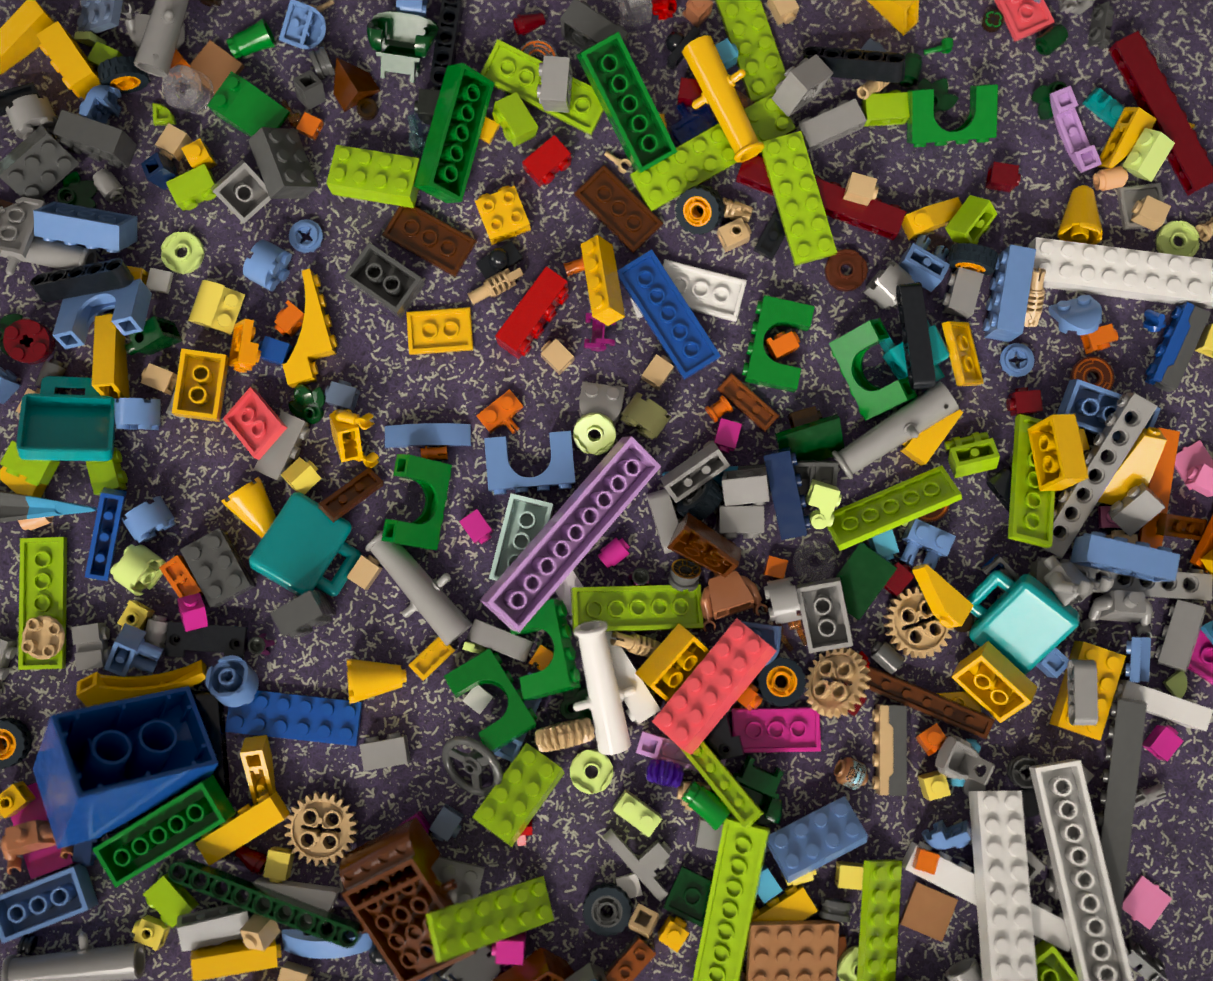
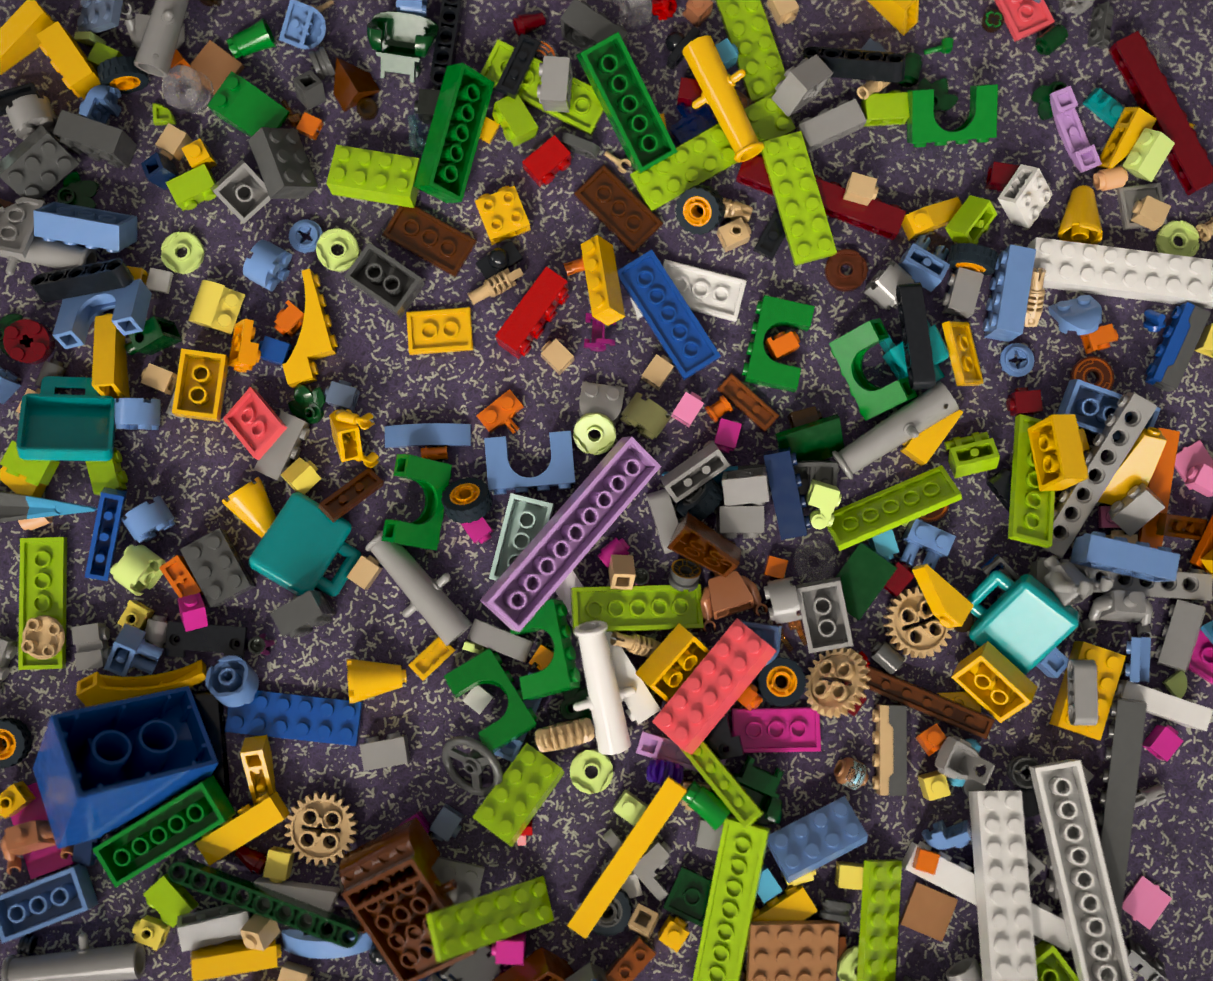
light grey brick [93,169,124,202] -> none
none -> yellowish green tile [316,228,359,272]
none -> black wheel [441,477,492,524]
none -> black tile [496,34,541,99]
none -> dark grey beam [560,133,600,160]
none -> yellow tile [567,776,687,939]
none -> tan brick [608,555,636,590]
none -> bright pink brick [671,392,704,427]
none -> white brick [998,164,1053,228]

